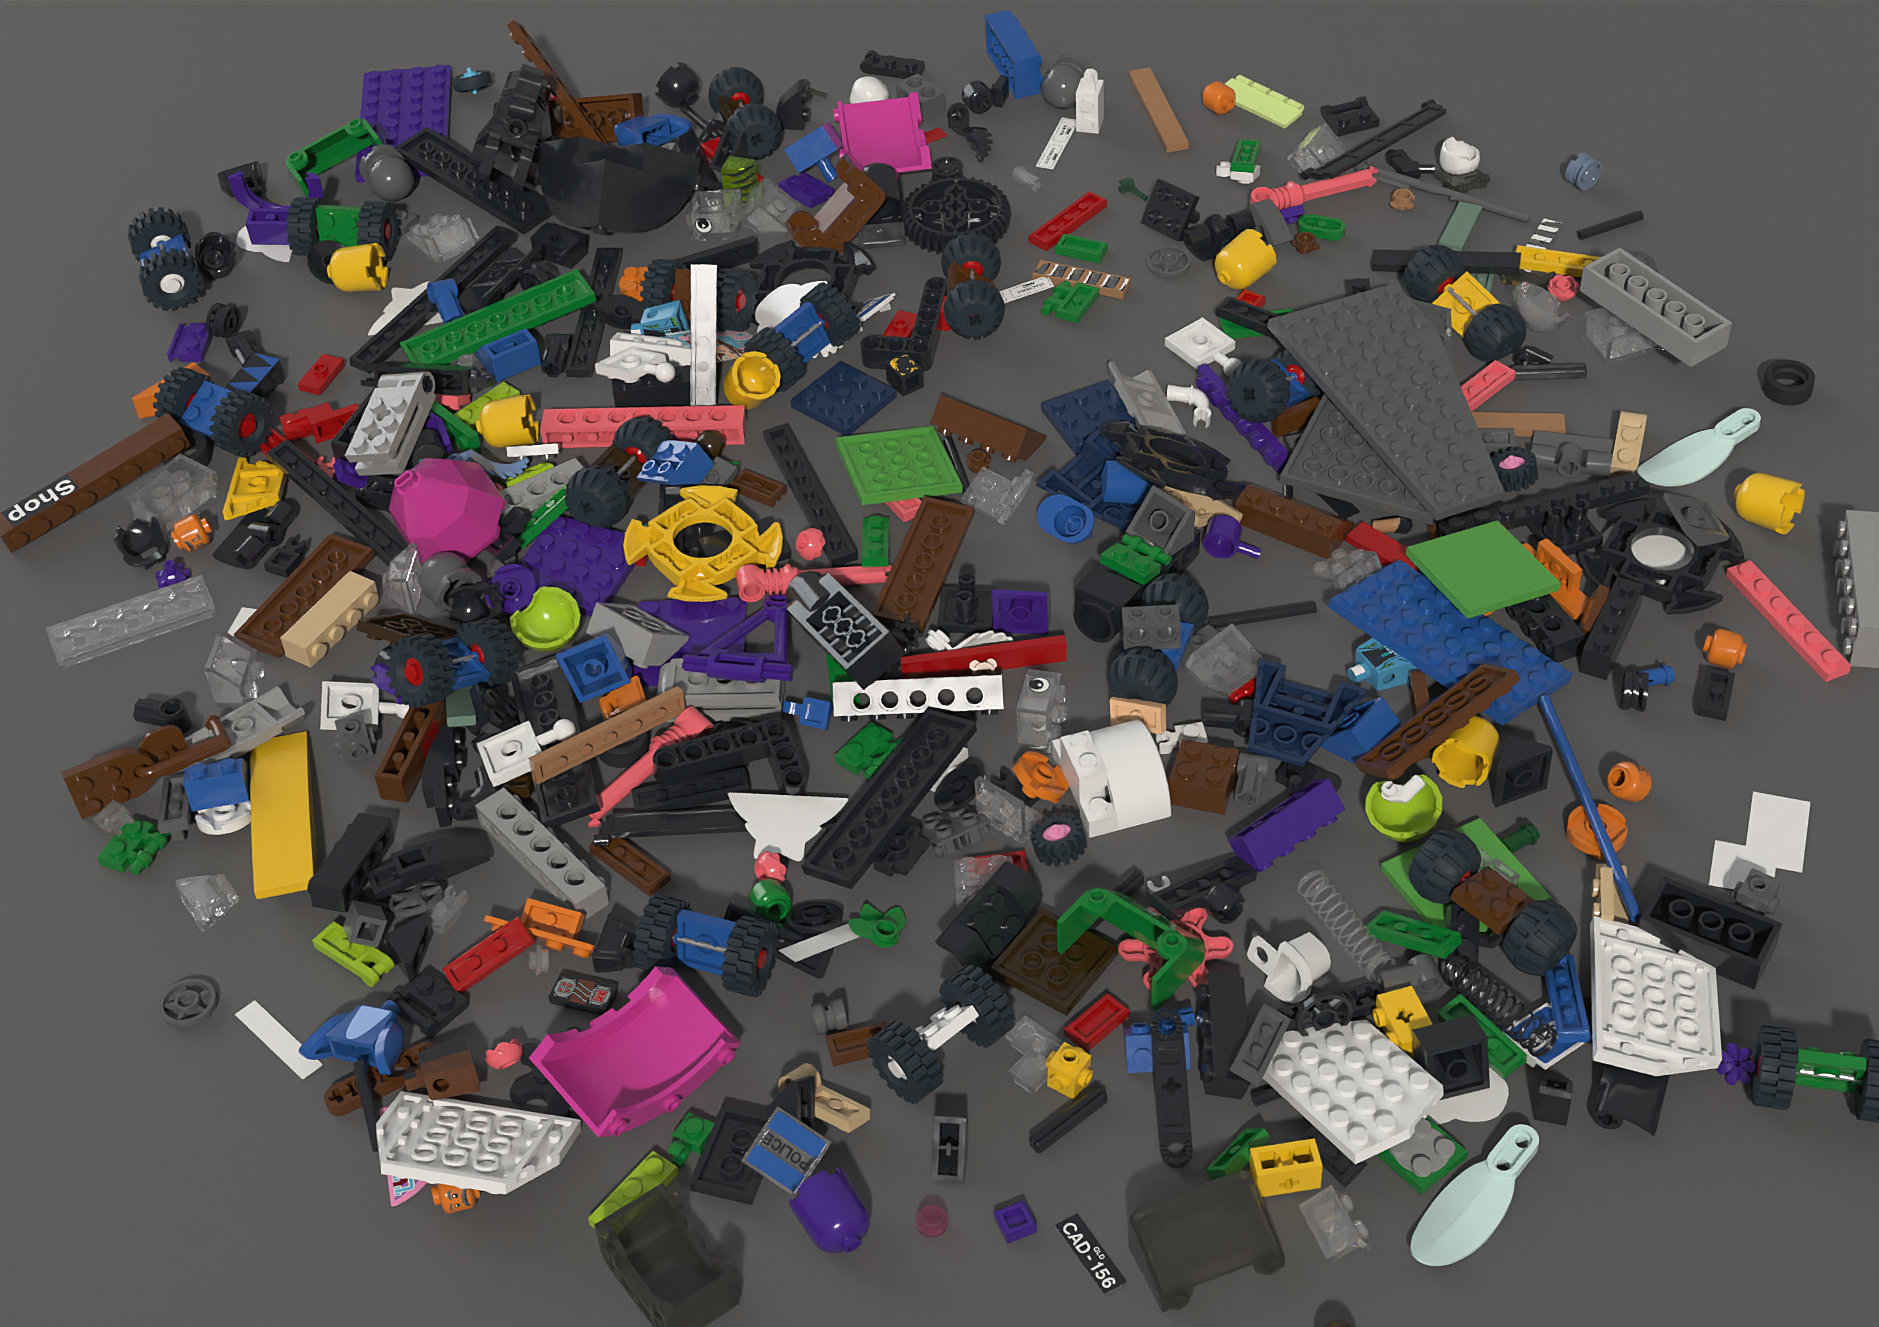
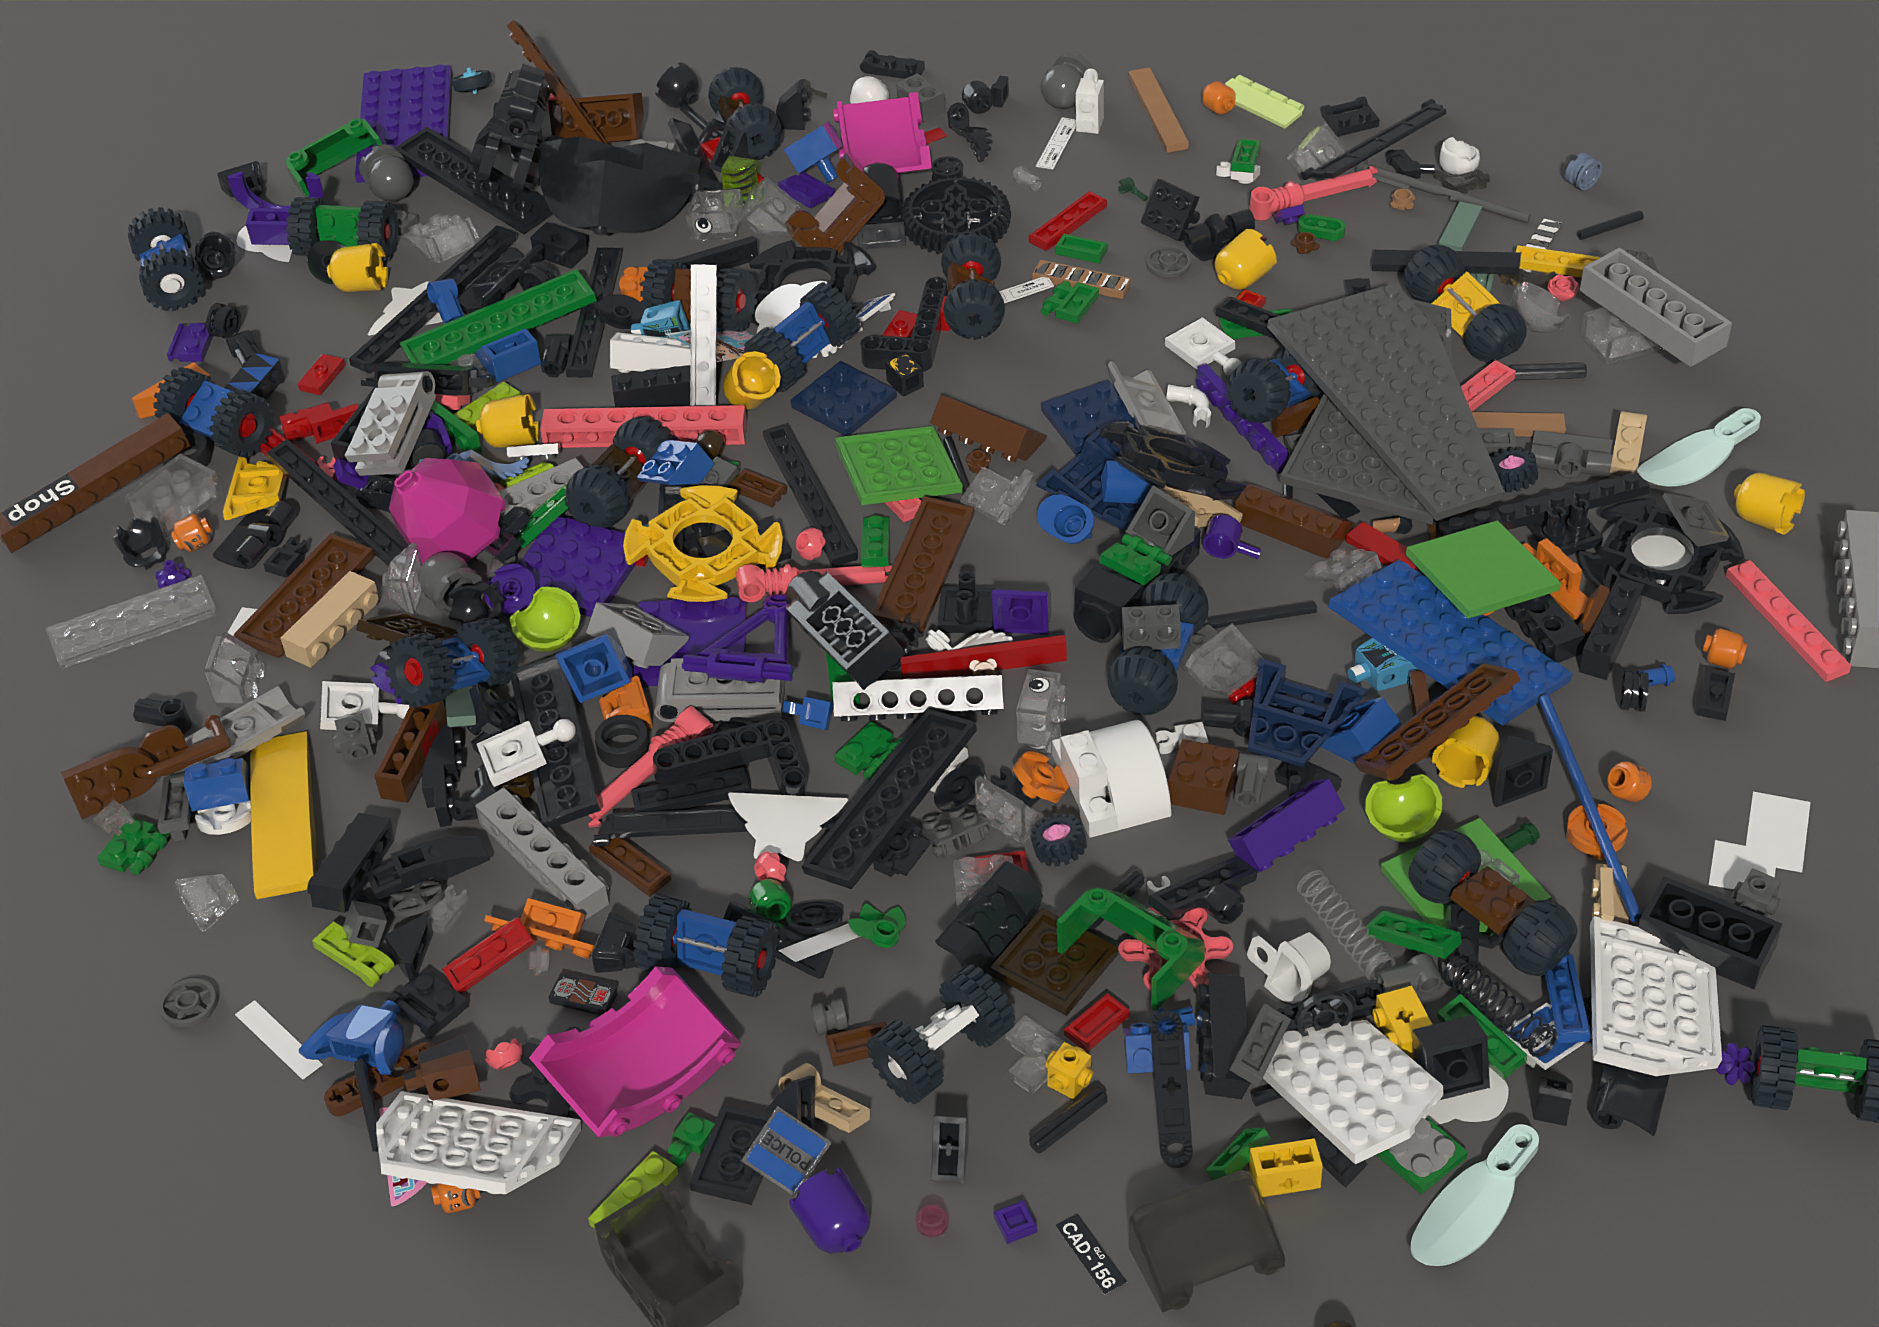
medium nougat tile [529,686,686,785] -> none
white plate [595,346,675,383] -> none
blue torso [614,113,692,146] -> none
blue brick [985,10,1043,99] -> none
light nougat plate [1110,697,1166,734] -> none
dark grey slope [1249,199,1293,247] -> none
clear bracket [1298,1185,1371,1264] -> none
white arm [1381,775,1425,803] -> none
black arm [1515,346,1553,365] -> none
black tyre [1762,359,1815,406] -> none

